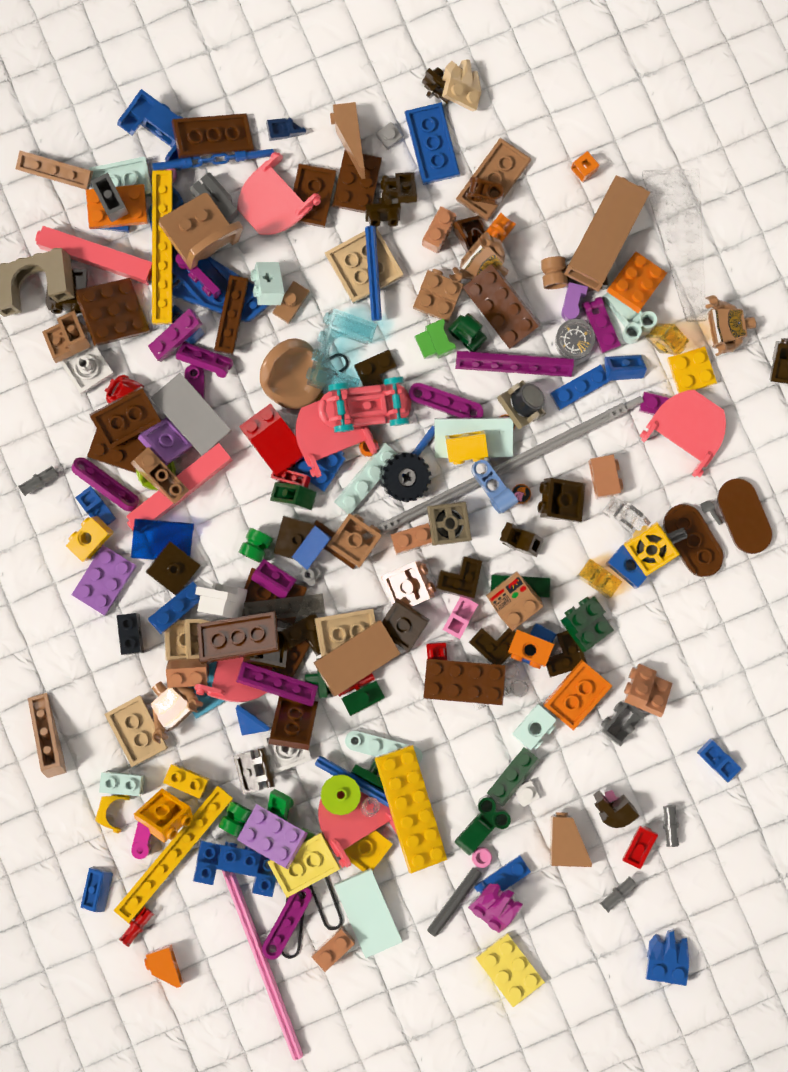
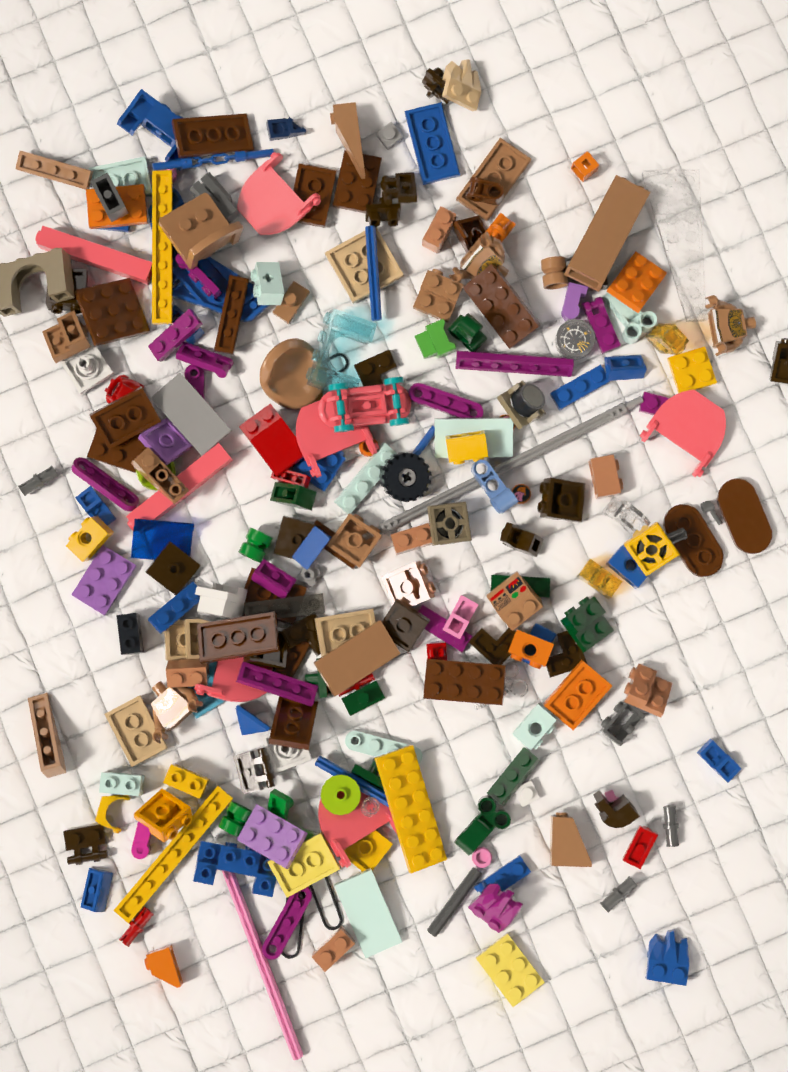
dark brown plate [435,556,482,600] -> none
none -> dark brown plate [63,824,108,865]
none -> magenta plate [418,604,472,653]

